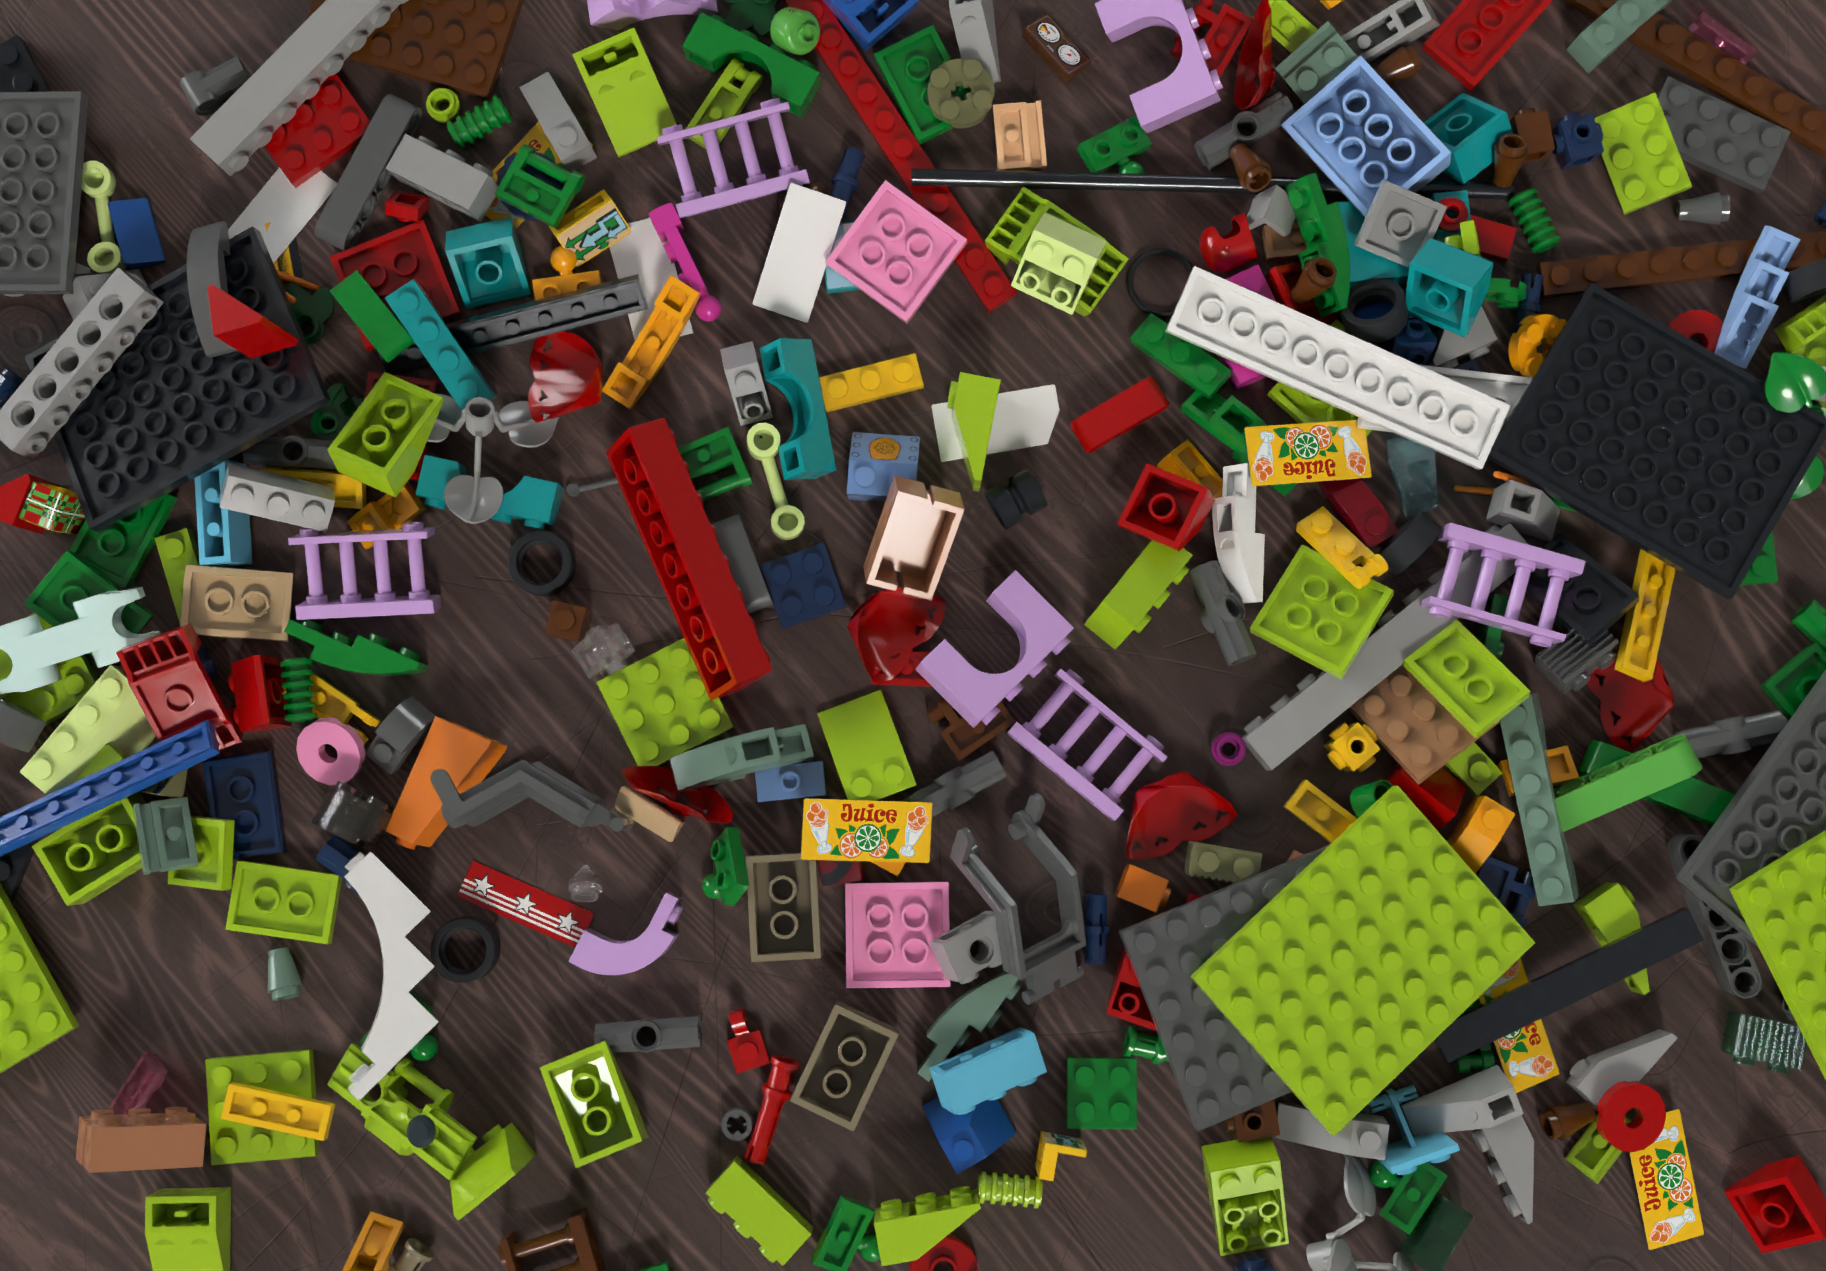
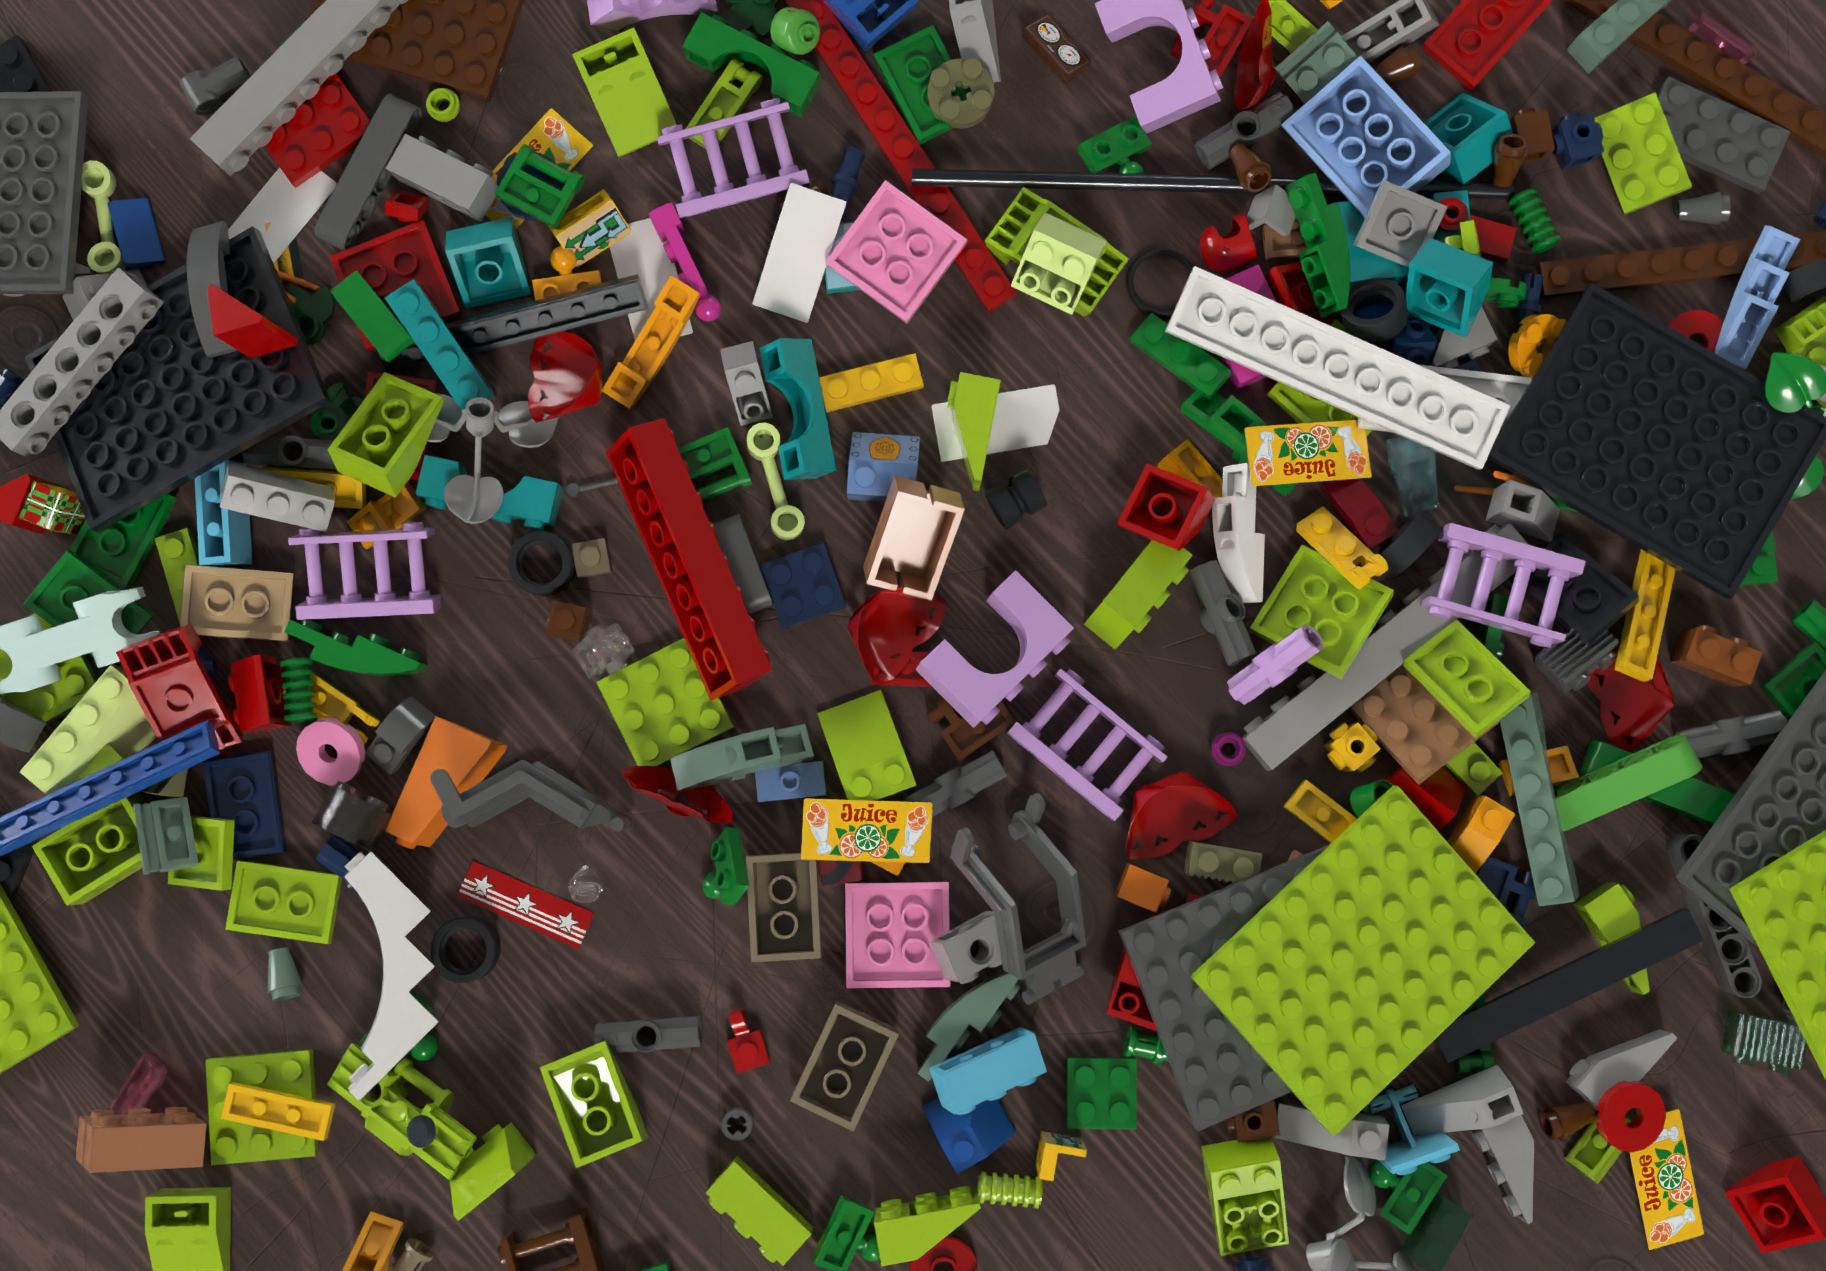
green piece [447,95,512,150] -> none
light grey slope [519,72,597,172] -> none
lavender arch [568,891,683,975] -> none
tan slope [615,786,685,842] -> none
red pin [744,1055,801,1164] -> none
light nougat plate [992,100,1047,171] -> none
red beam [1069,376,1170,454] -> none
dark blue pin [1084,893,1110,965] -> none
reddish brown cone [1291,257,1337,305] -> none
sticker [1479,958,1559,1093] -> none
none -> dark tan plate [571,538,613,579]
none -> lavender piece [1227,624,1324,705]
none -> dark orange brick [1670,625,1763,687]

